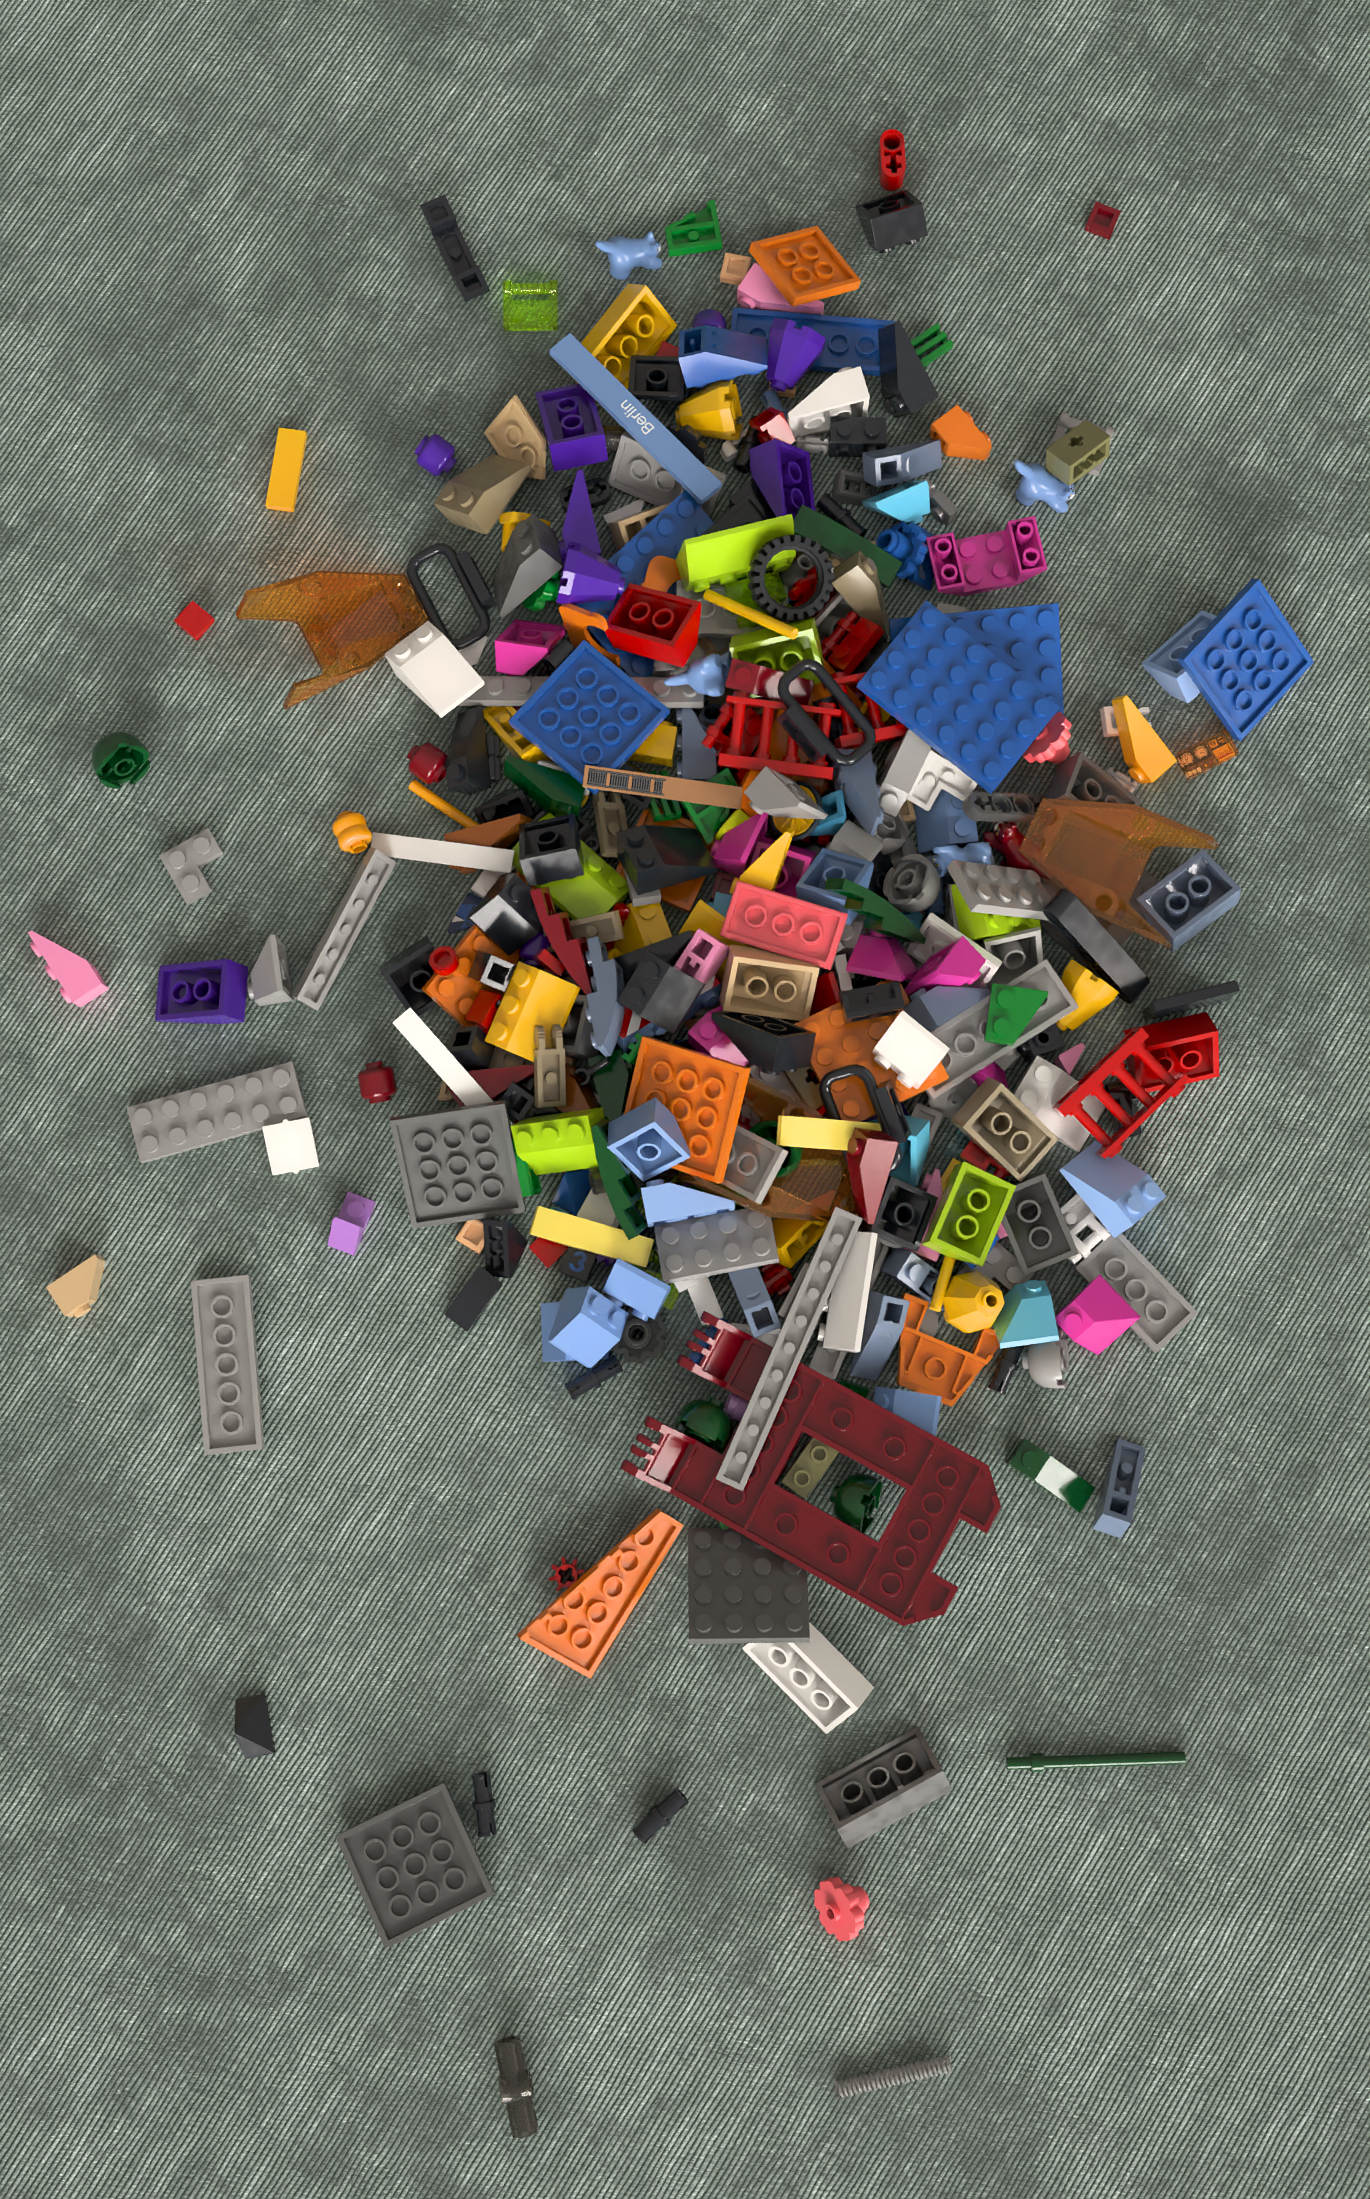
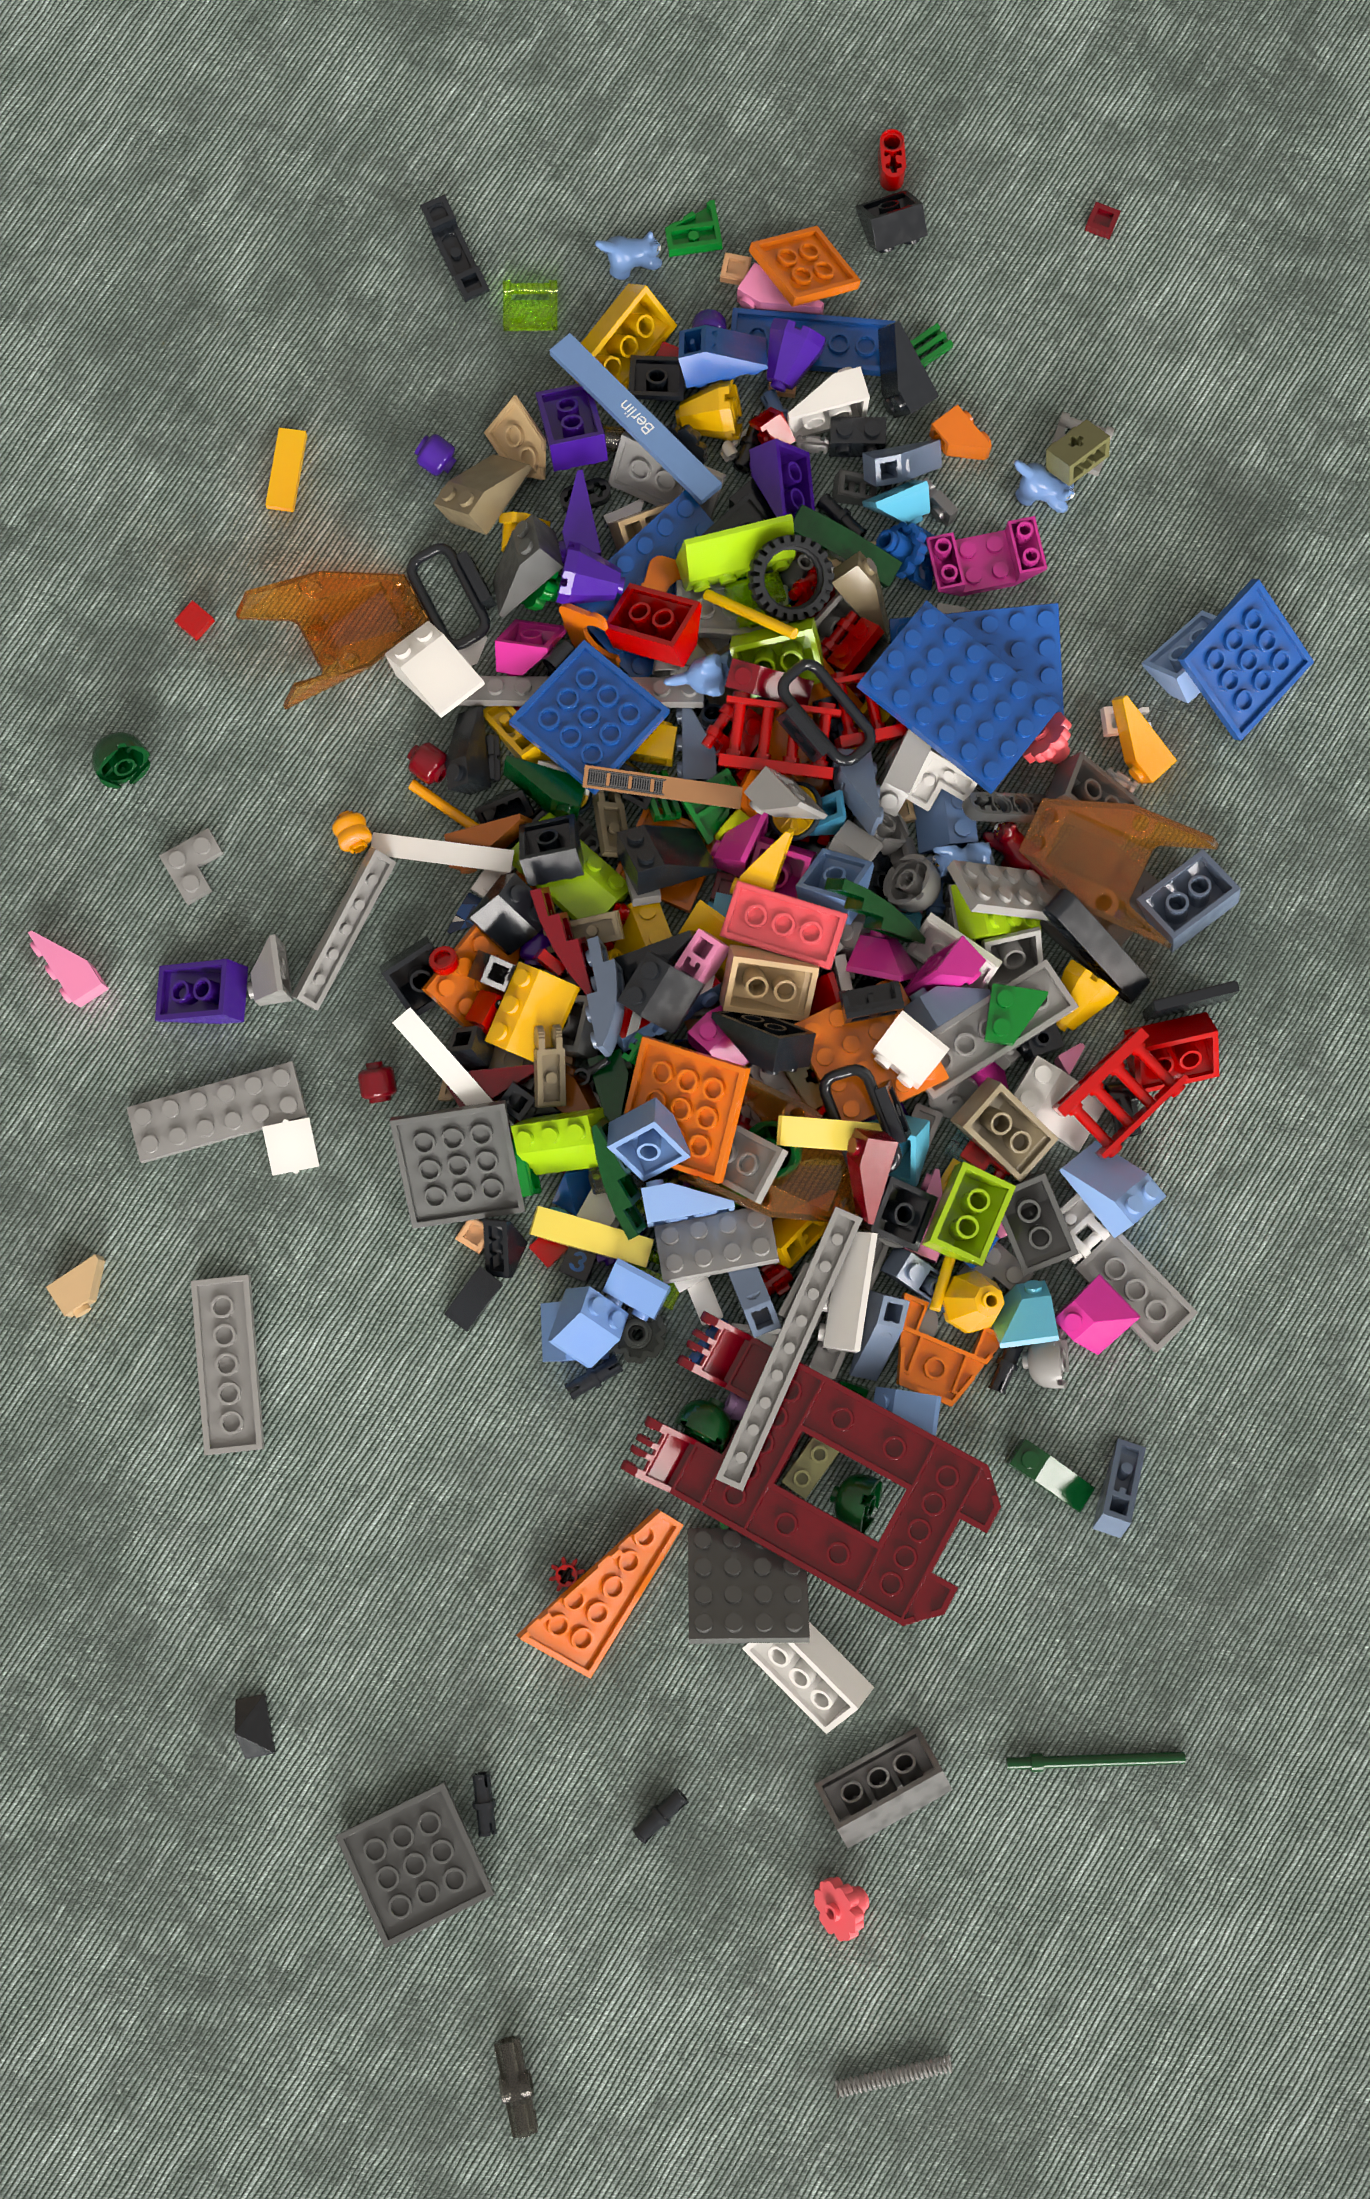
medium lavender slope [327,1191,376,1256] -> none
clear orange tile [1175,729,1239,780] -> none

